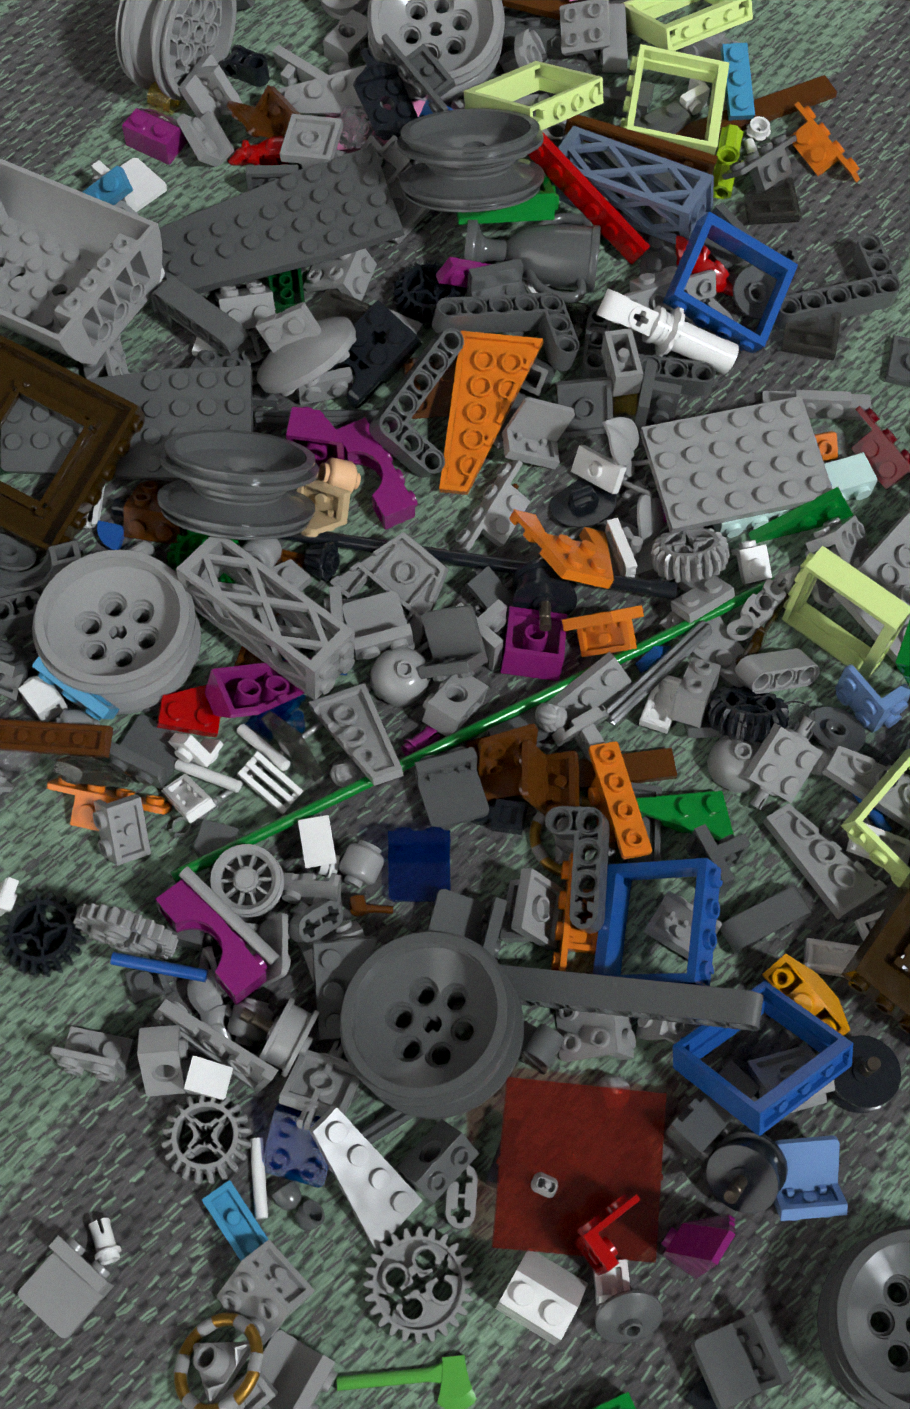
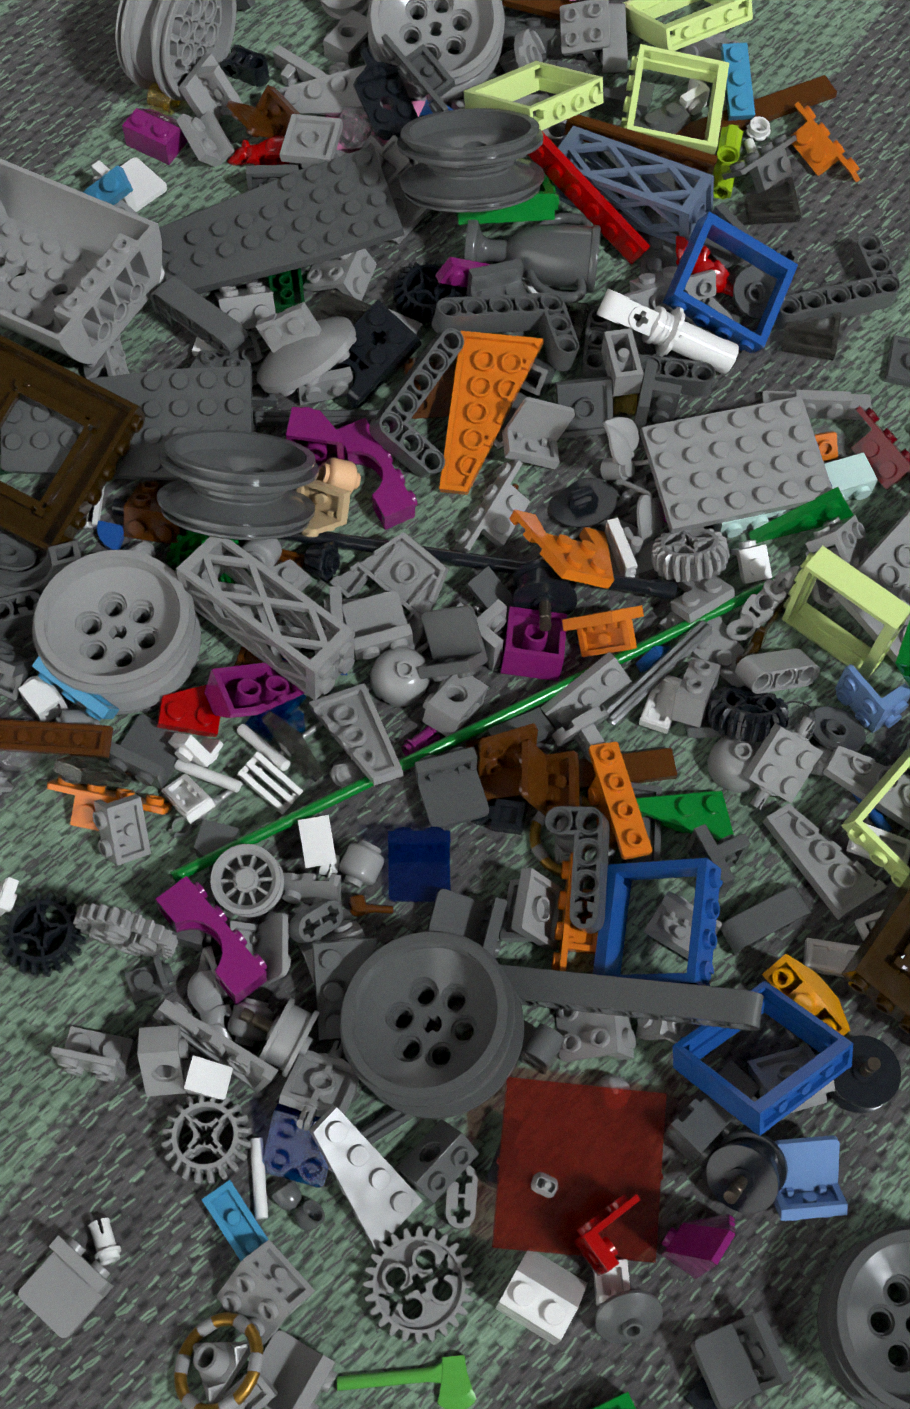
blue bar [110,952,208,982] -> none
light grey bar [179,866,279,965] -> none
light grey piece [535,703,568,732] -> none
white plate [571,445,627,494] -> none

